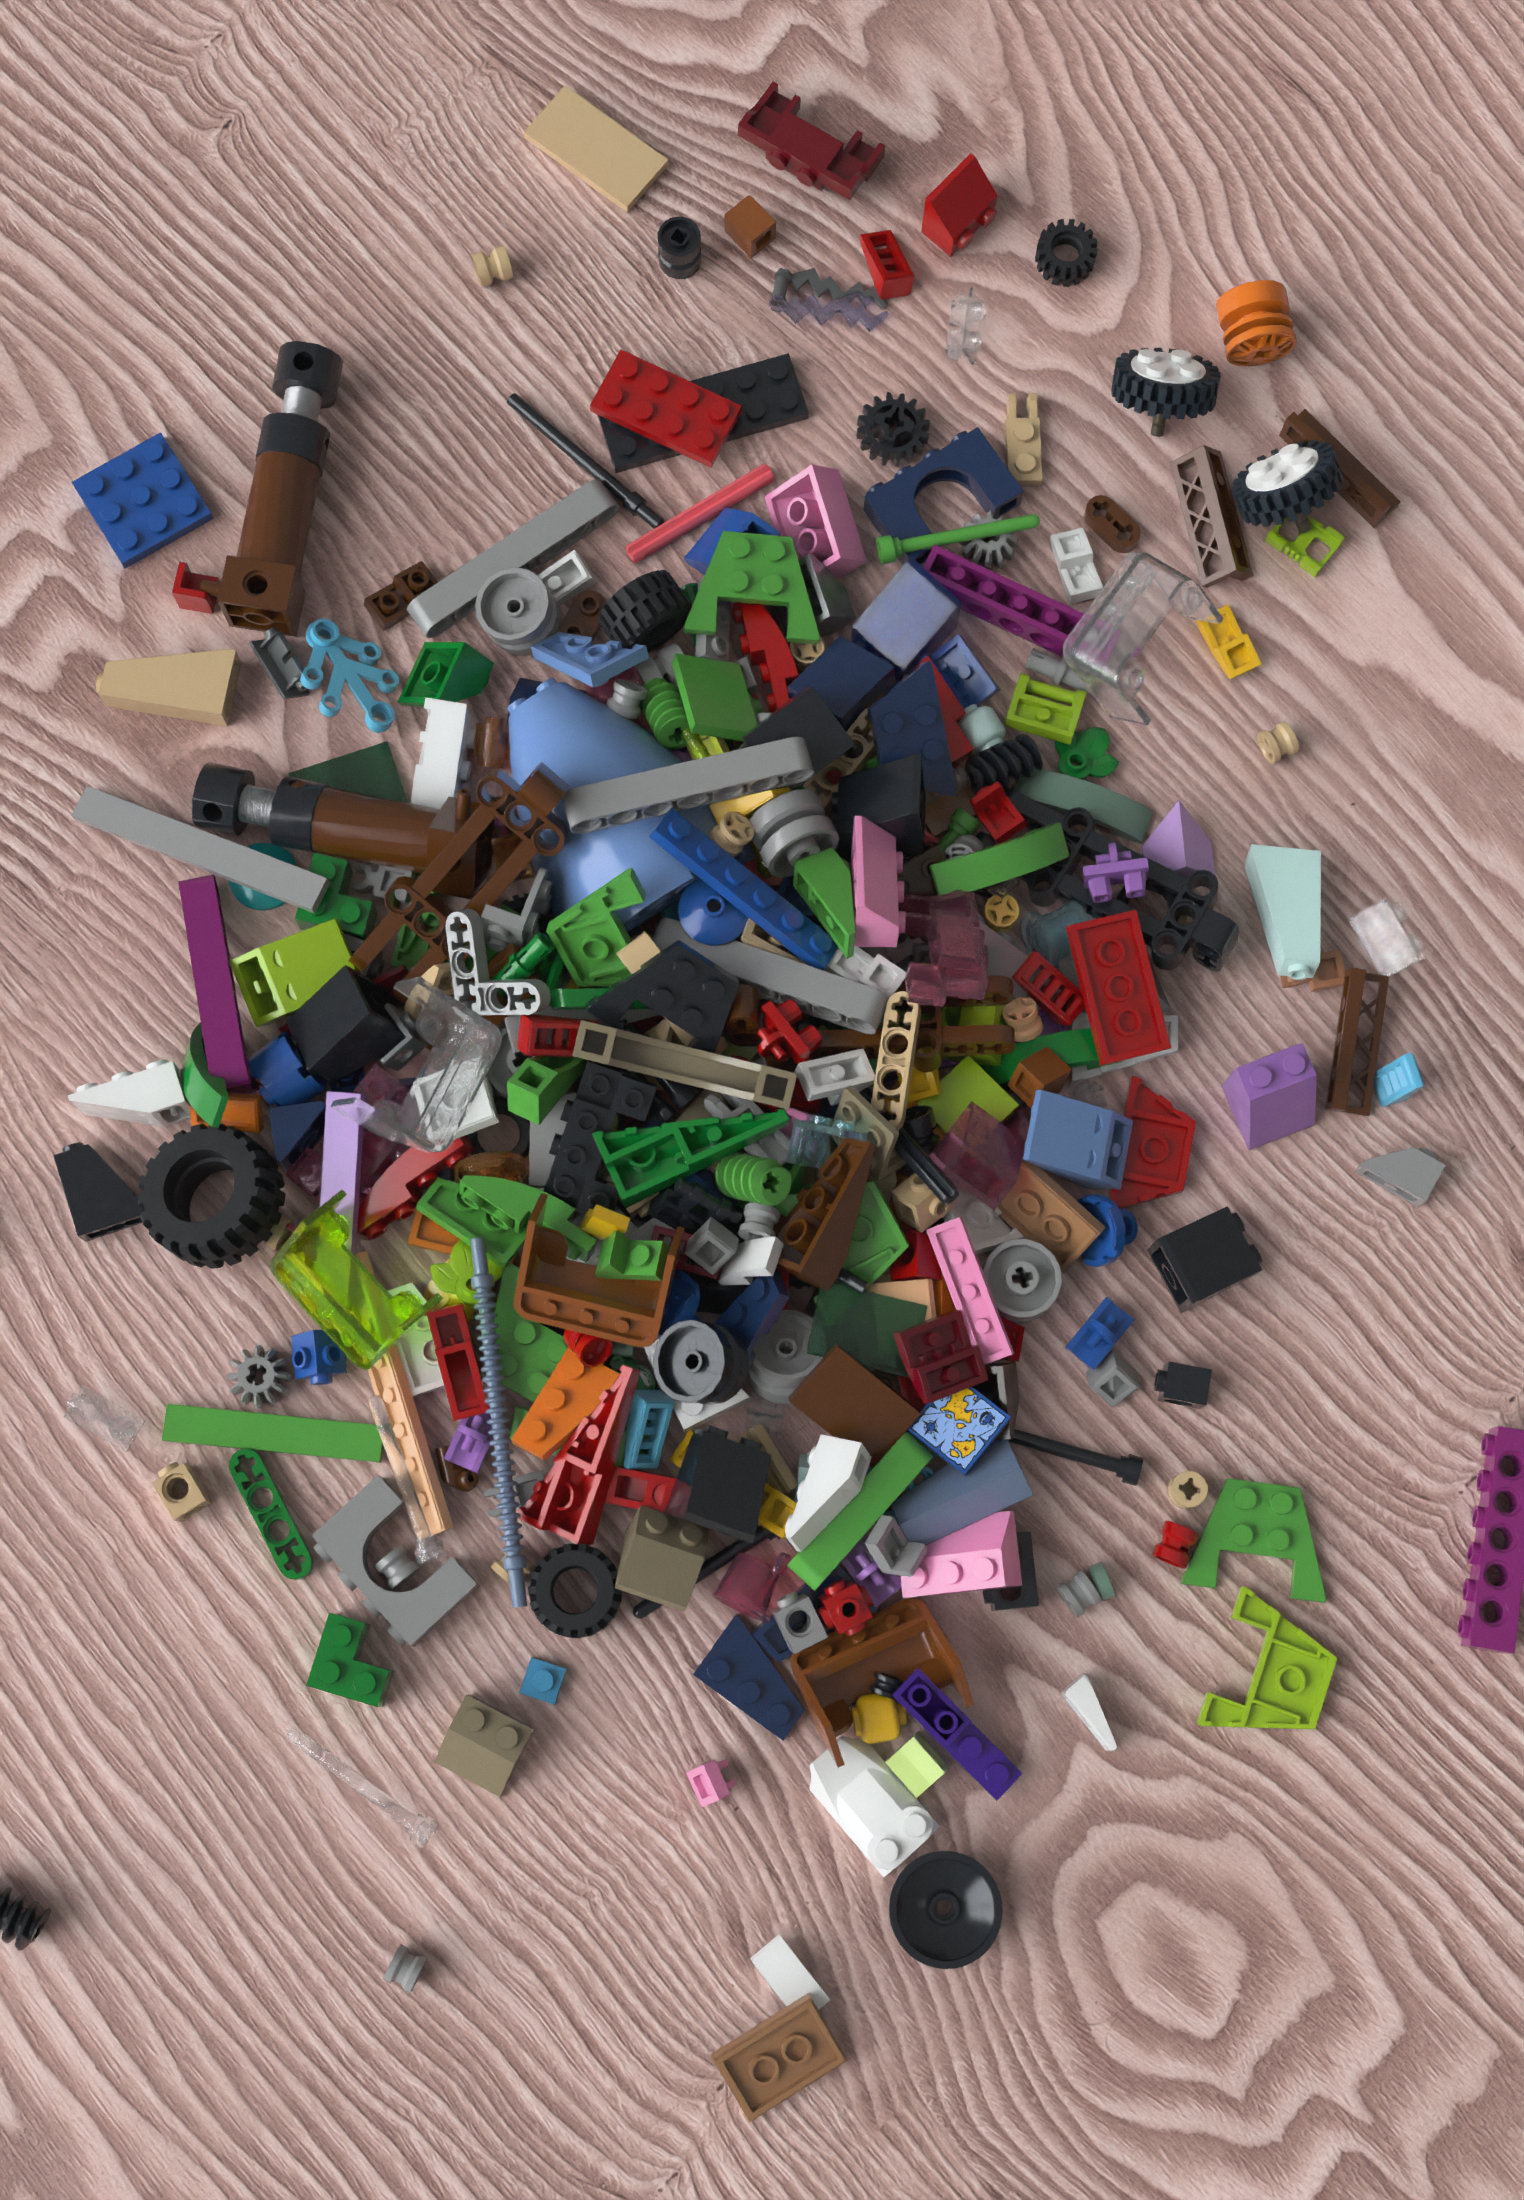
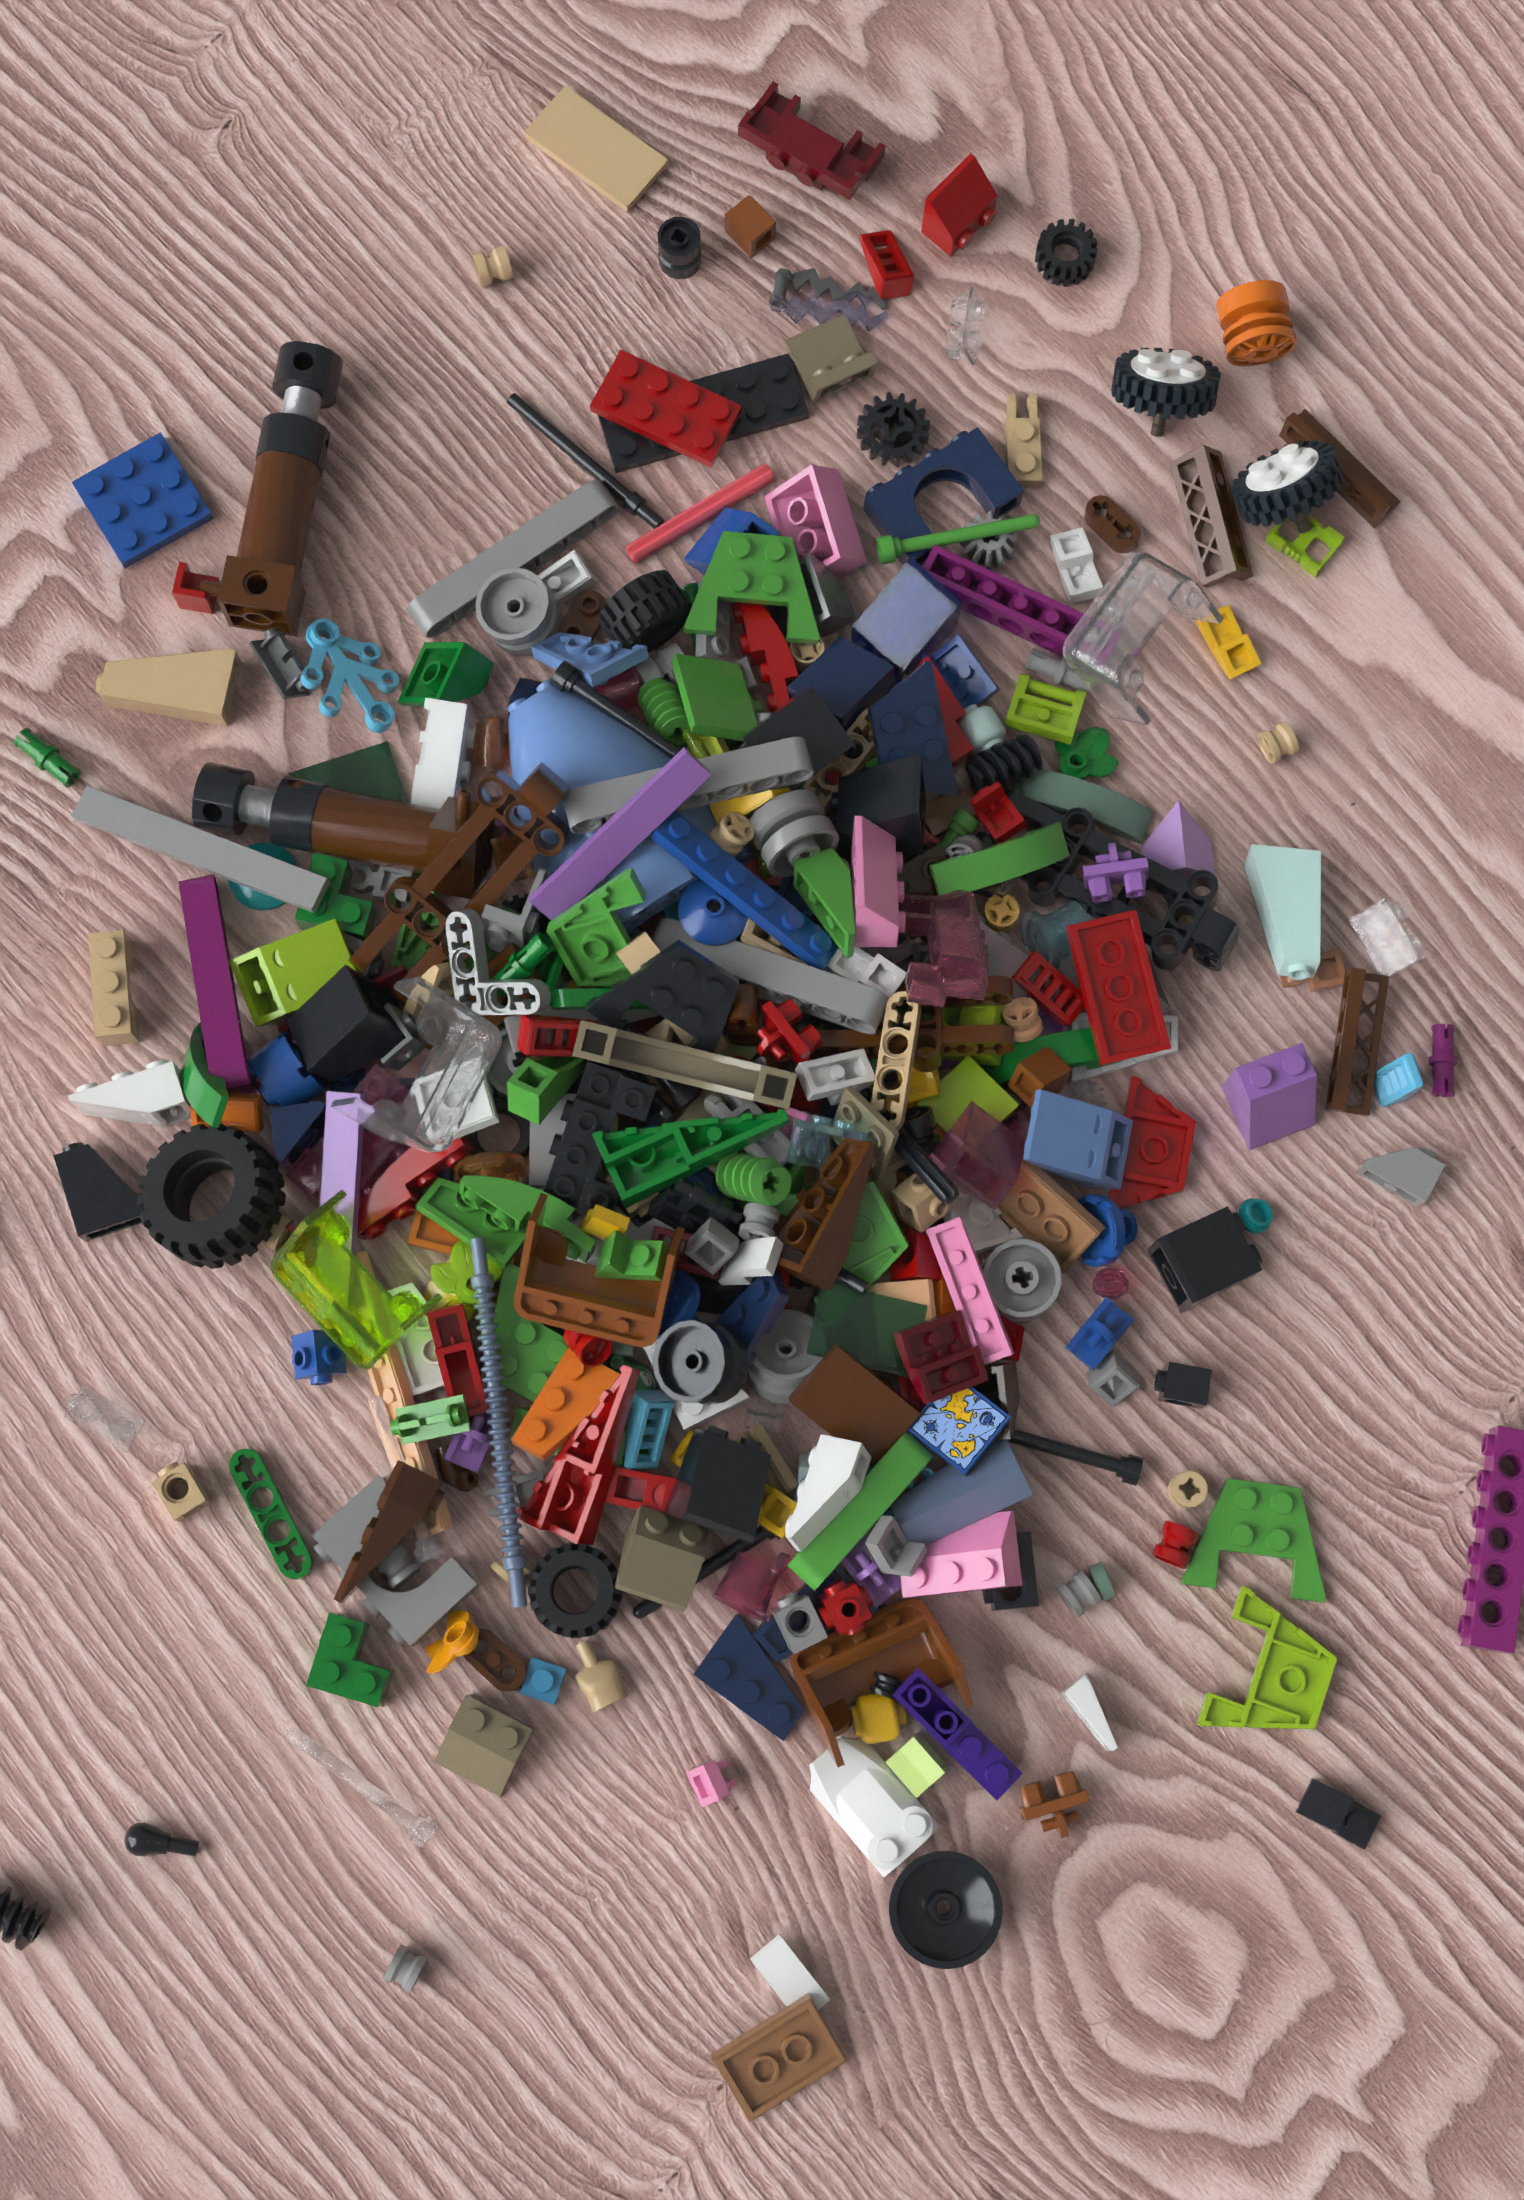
bright green tile [162,1404,386,1463] -> none
light grey gear [227,1345,291,1408] -> none
reddish brown slope [364,561,438,631] -> none
light grey wheel [606,679,648,719] -> none
none -> green pin [13,728,81,788]
none -> tan arch [88,930,140,1046]
none -> black piece [124,1822,199,1857]
none -> reddish brown wedge [334,1460,446,1603]
none -> bright green hinge [390,1394,471,1445]
none -> light orange plate [426,1610,479,1673]
none -> reddish brown plate [463,1628,527,1691]
none -> medium lavender tile [529,747,711,920]
none -> black piece [550,661,682,759]
none -> tan piece [575,1639,627,1713]
none -> dark tan bracket [785,315,878,402]
none -> dark orange hips [1019,1771,1090,1839]
none -> clear pink plate [1093,1267,1129,1300]
none -> teal plate [1237,1198,1273,1234]
none -> black slope [1295,1779,1381,1850]
none -> magenta pin [1429,1024,1458,1098]

